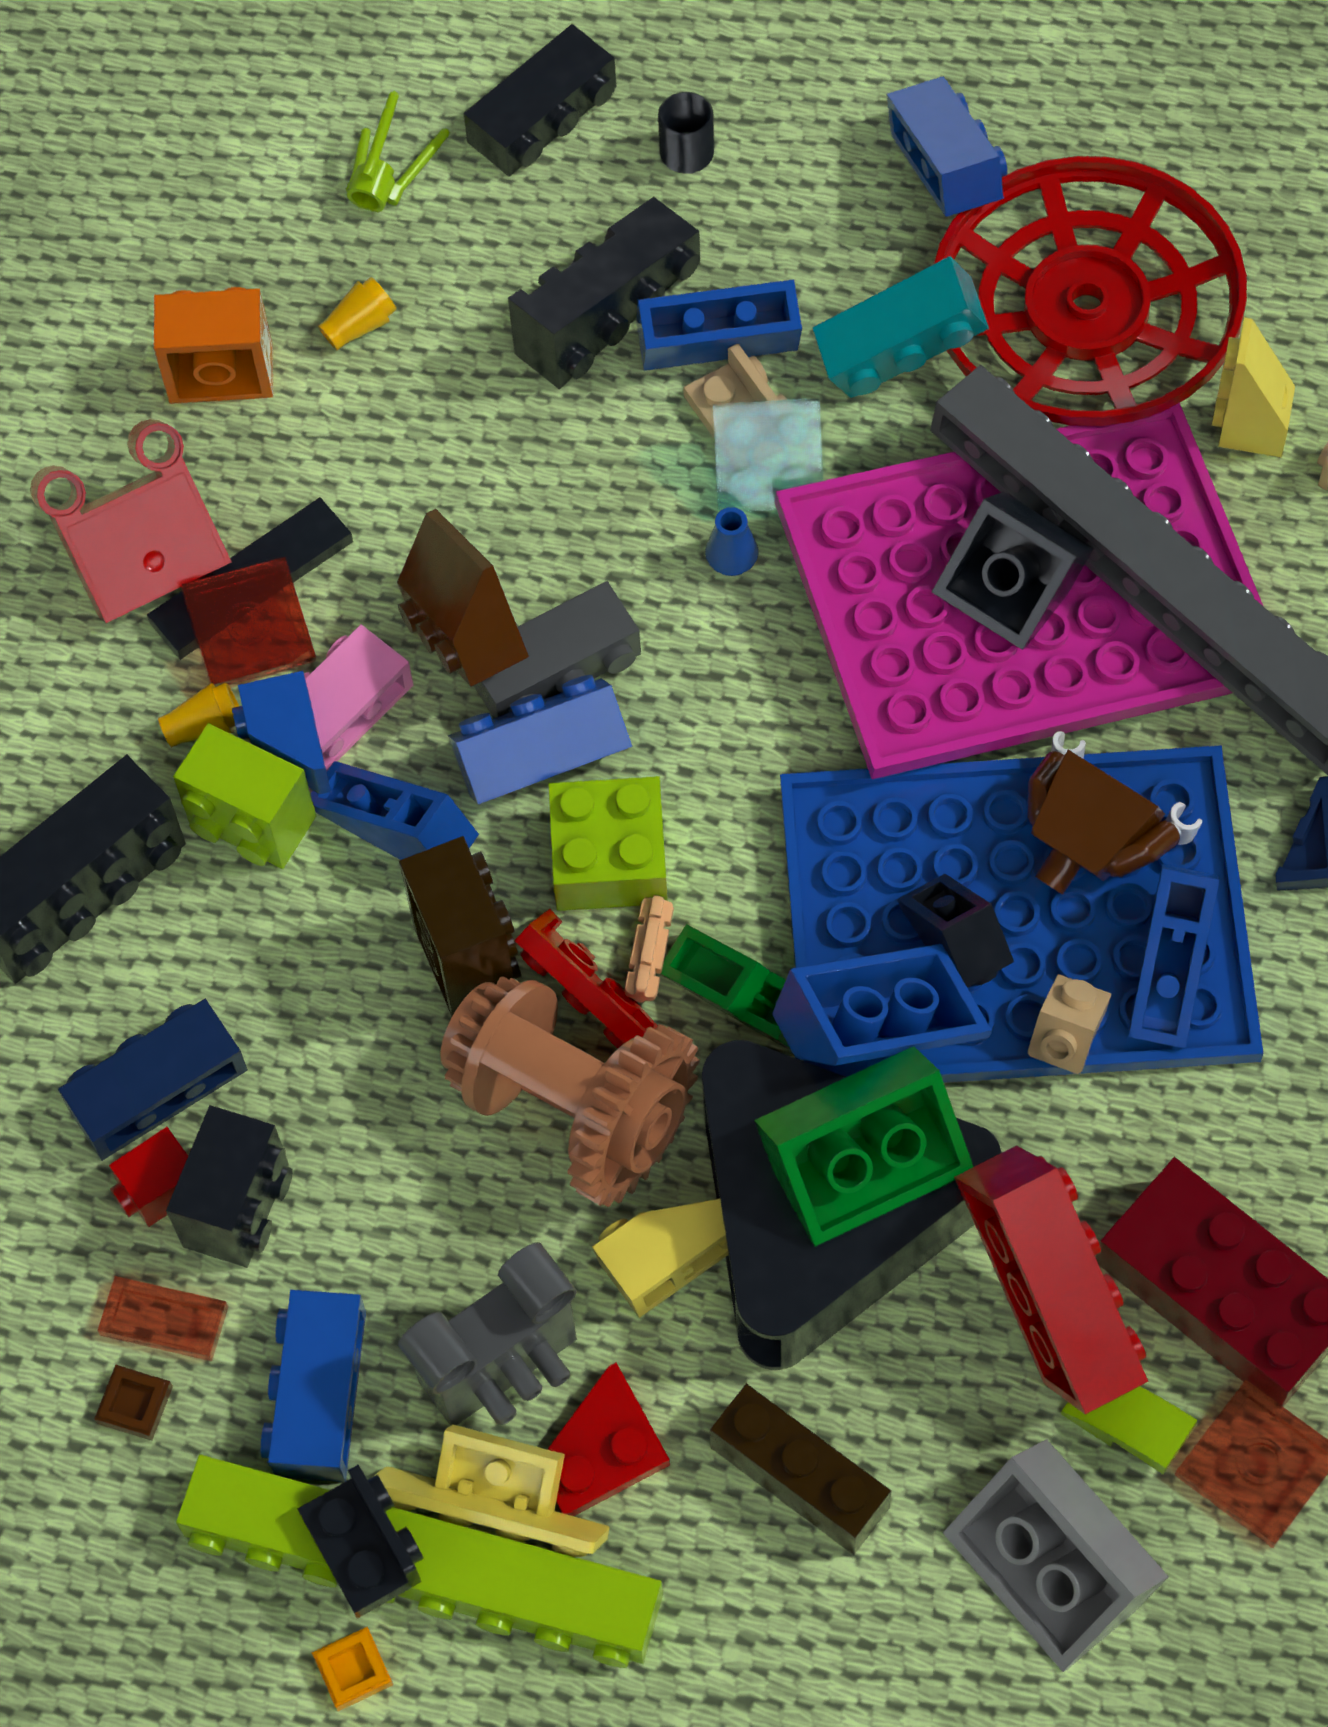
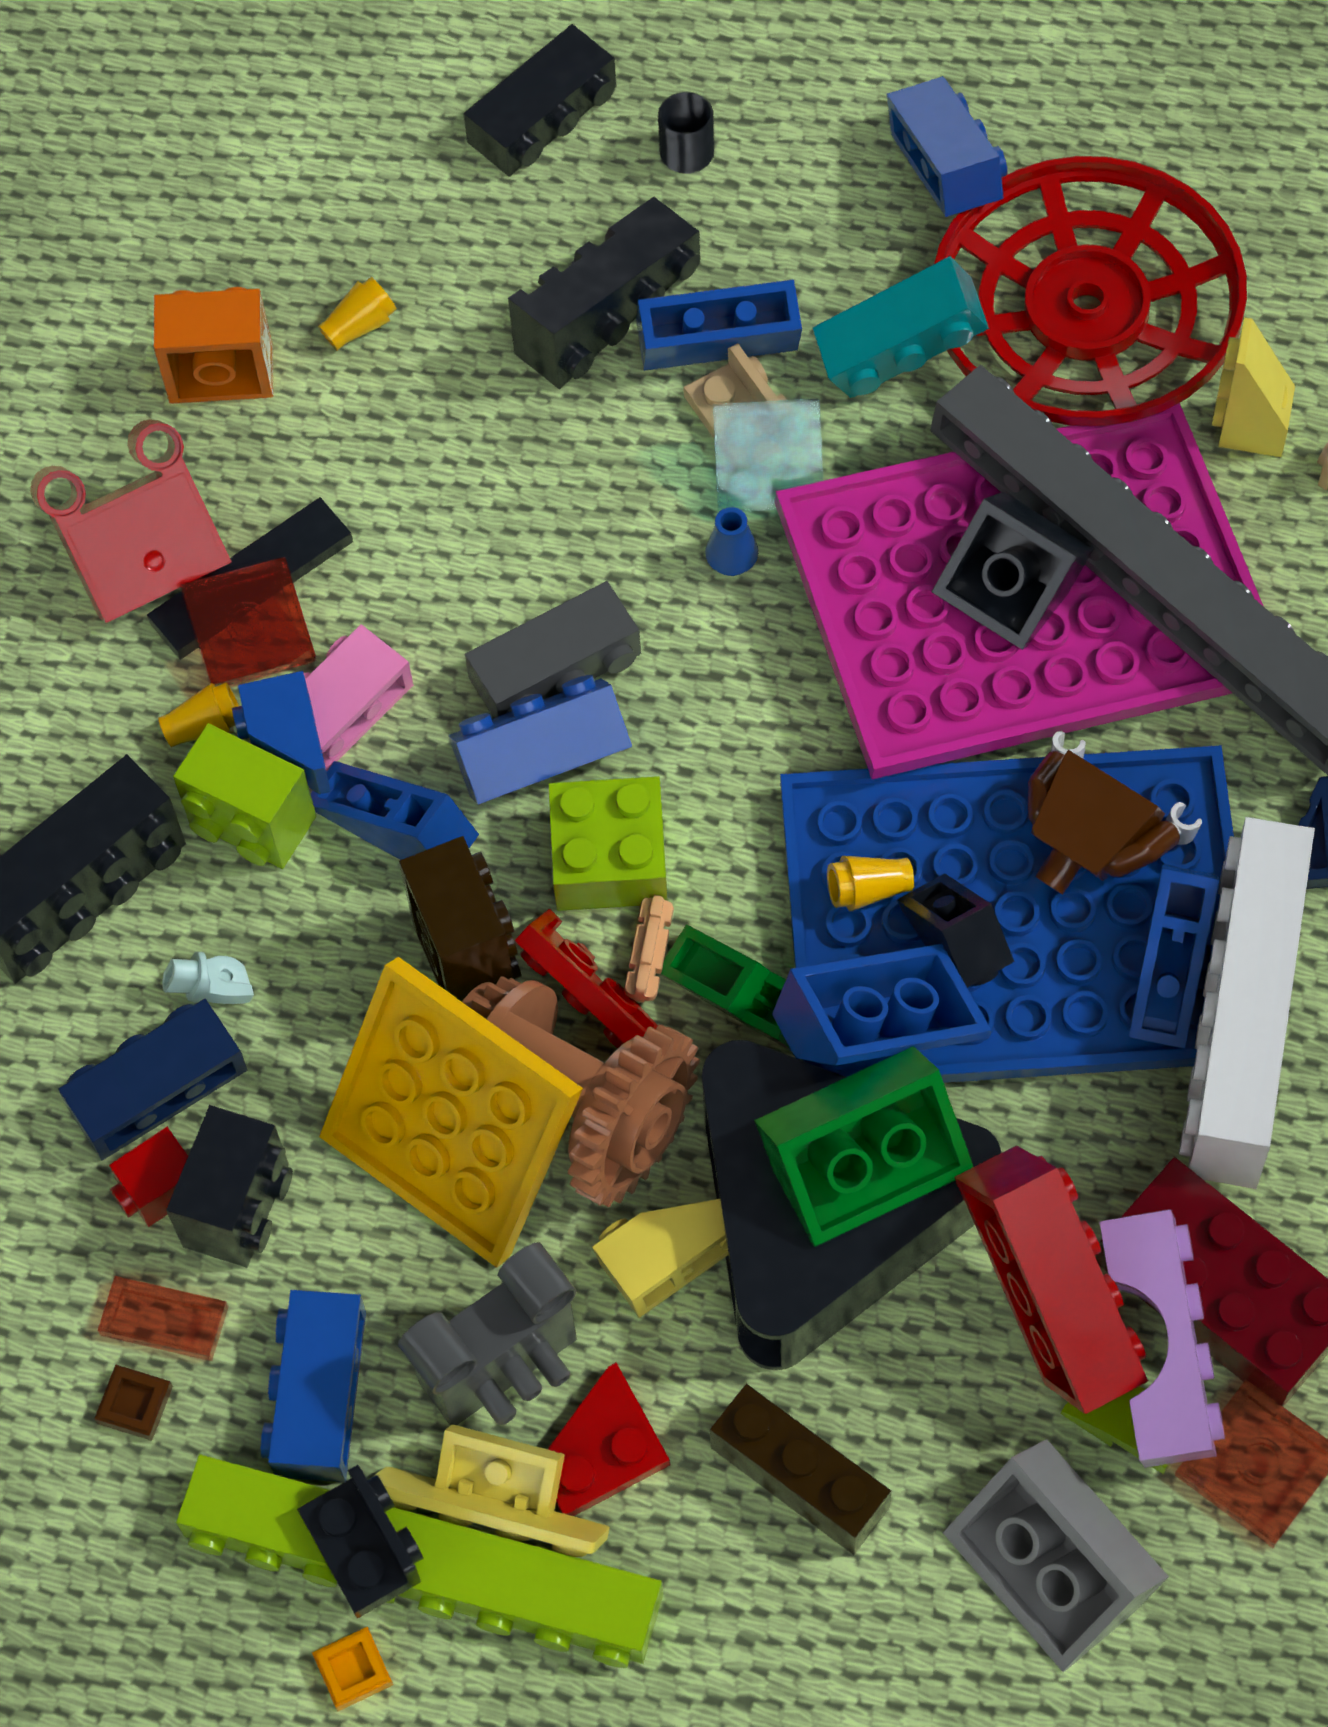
lime plant [346,91,450,212] -> none
reddish brown slope [397,508,529,687] -> none
tan bracket [1028,974,1112,1074] -> none
none -> light aqua piece [162,952,254,1004]
none -> yellow plate [319,957,583,1268]
none -> yellow cone [827,856,914,911]
none -> lavender arch [1099,1210,1225,1468]
none -> white brick [1179,817,1315,1189]

